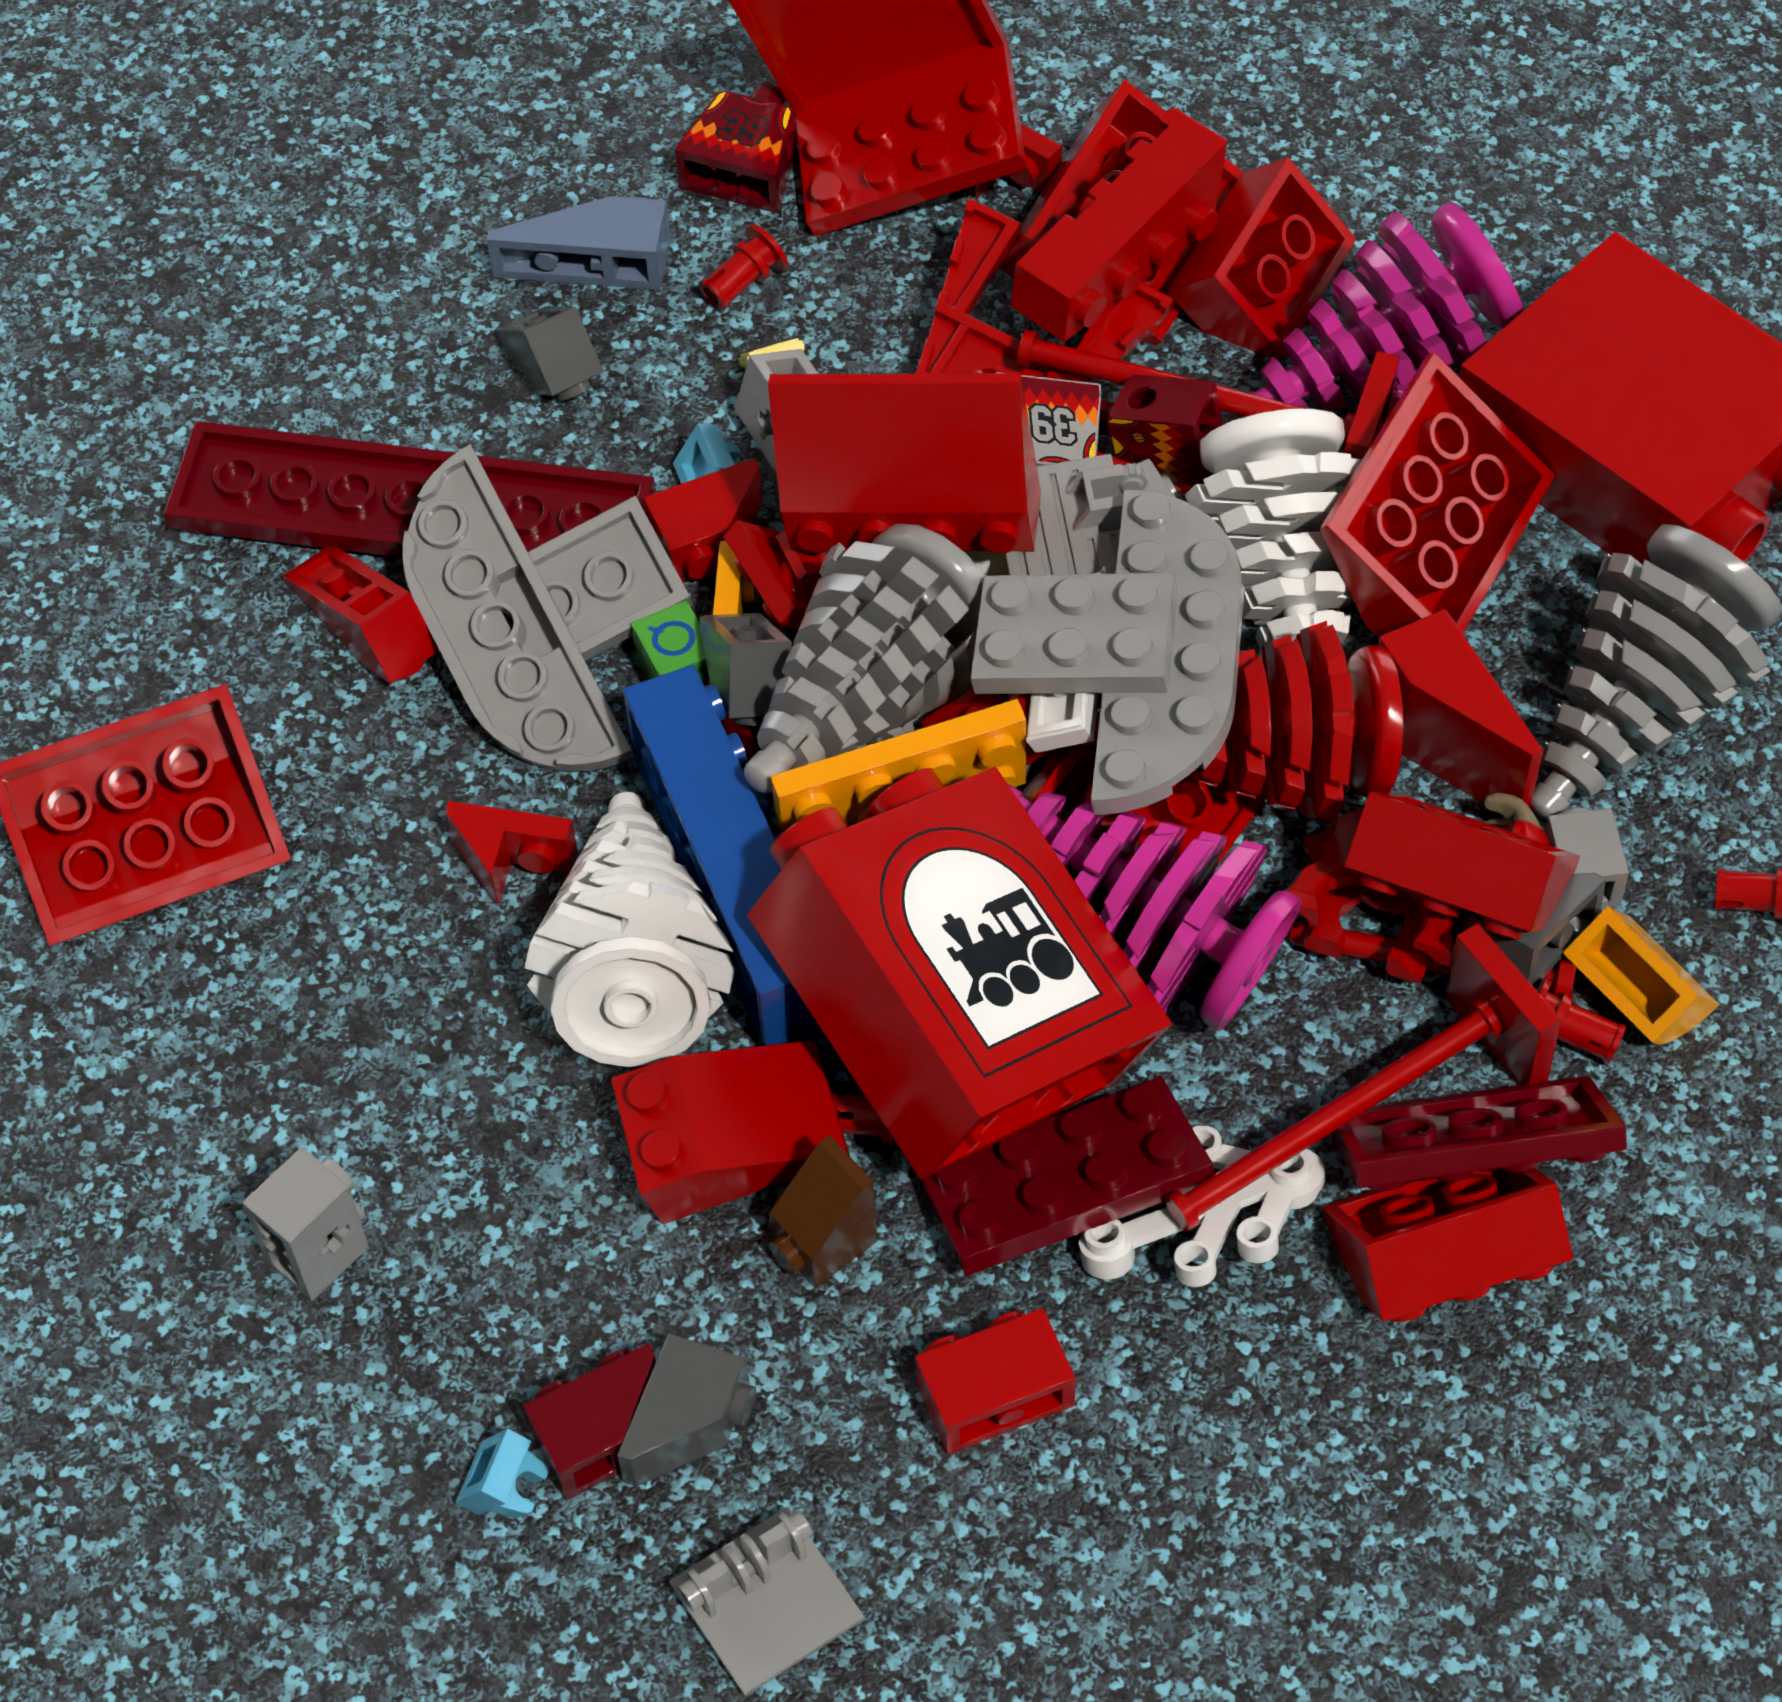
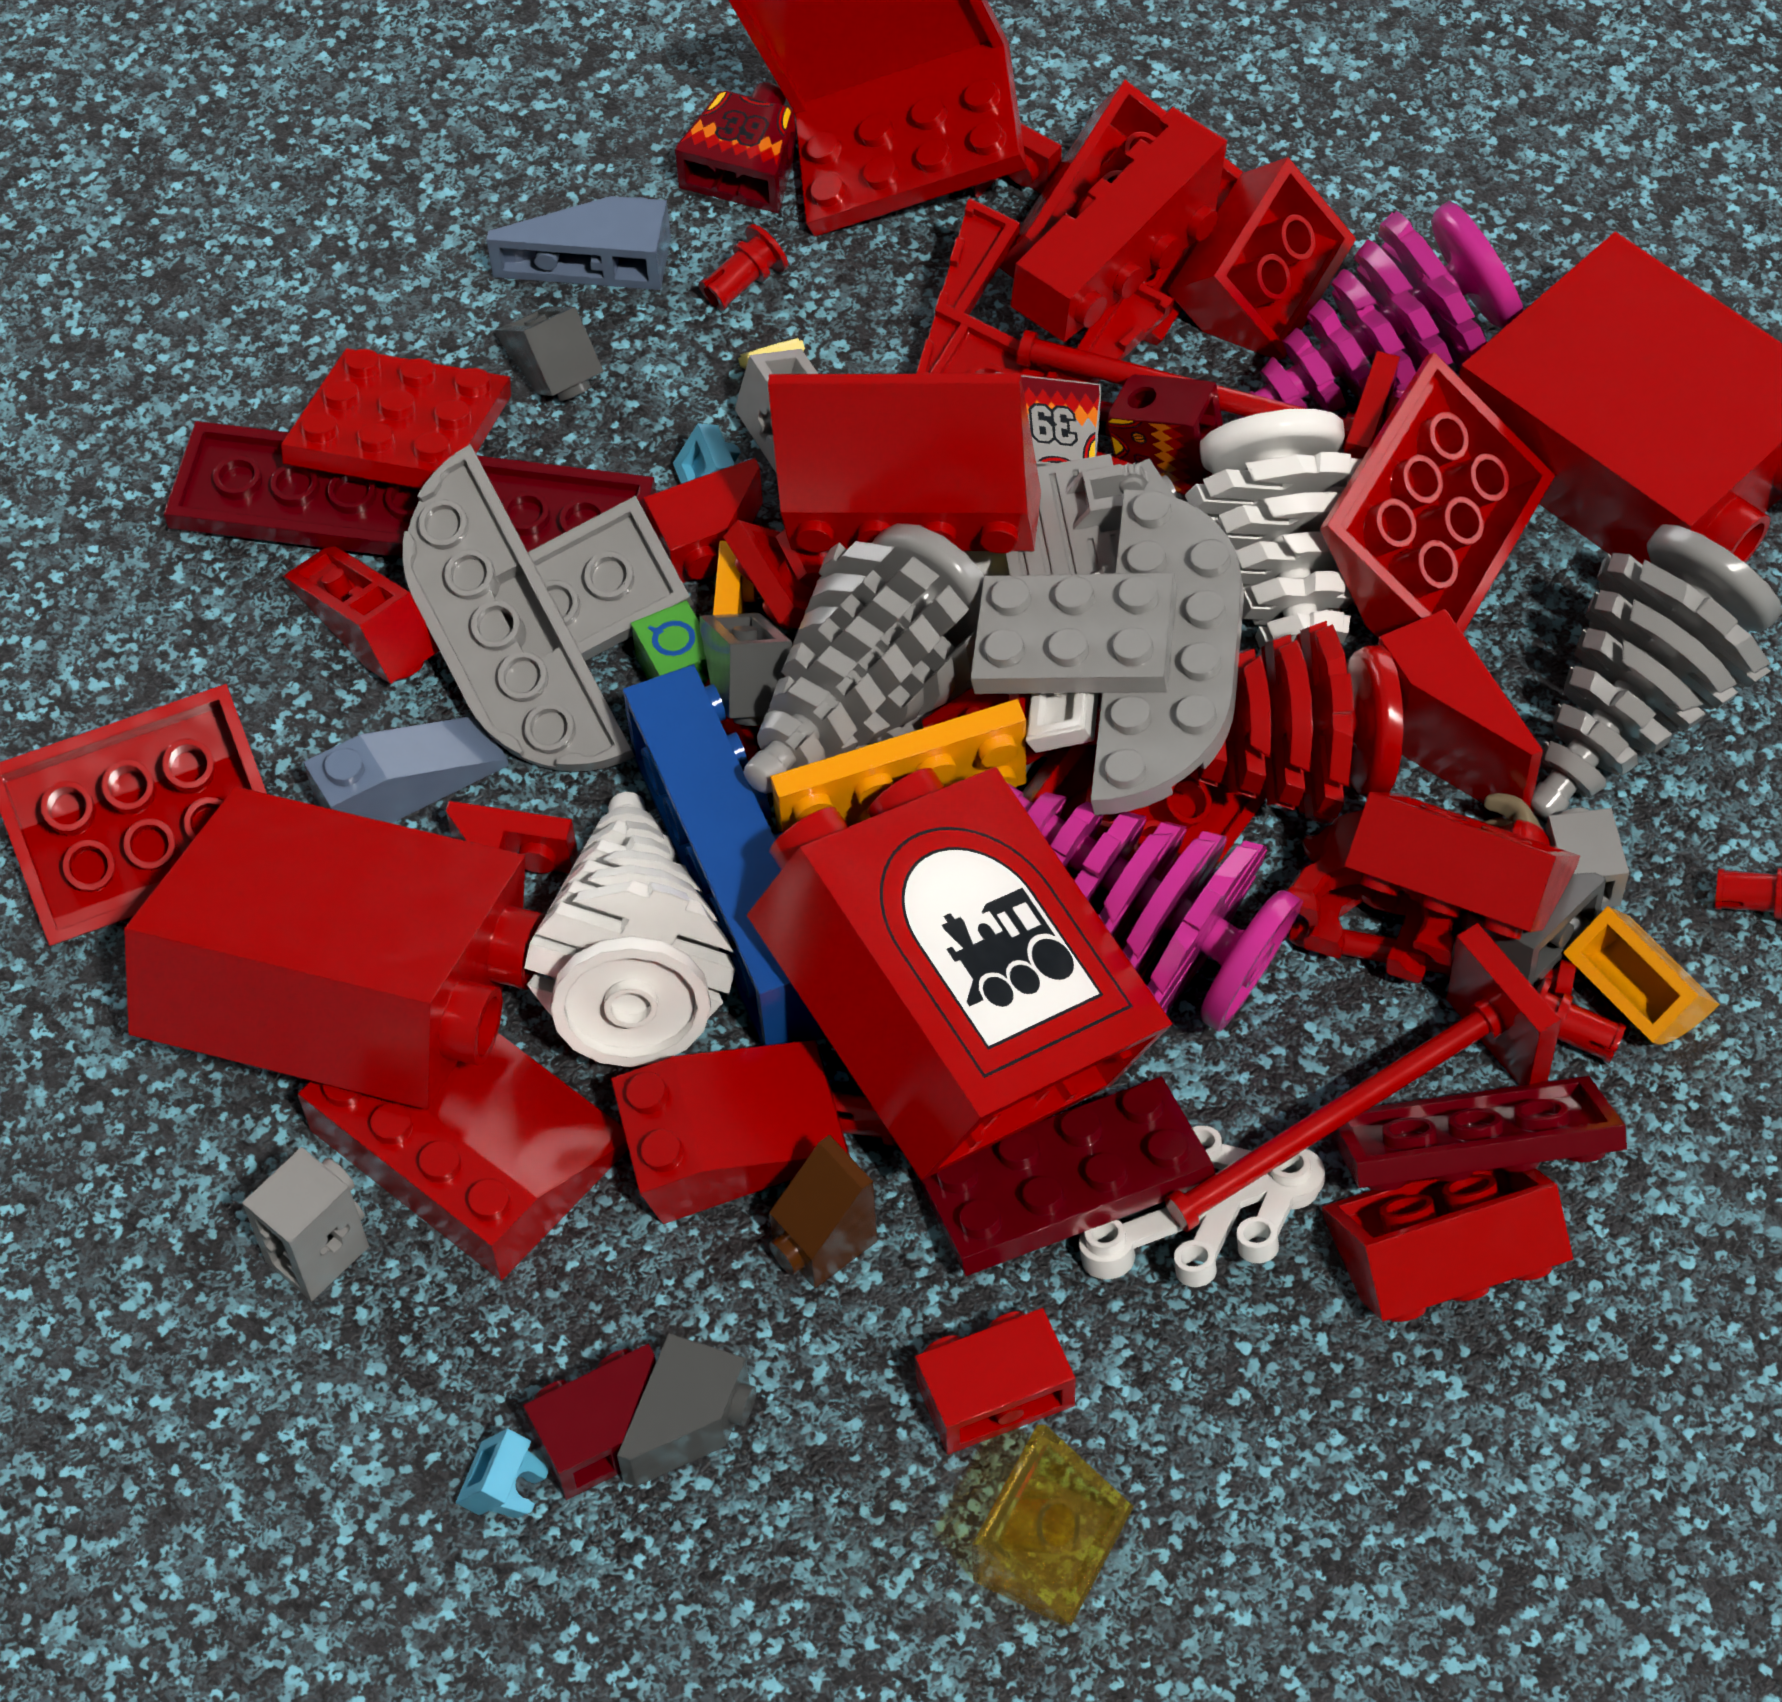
light grey hinge [669,1506,865,1697] -> none
none -> red brick [124,786,546,1110]
none -> red plate [281,348,511,489]
none -> red slope [298,1033,629,1281]
none -> sand blue slope [303,716,509,823]
none -> clear yellow slope [972,1425,1134,1626]

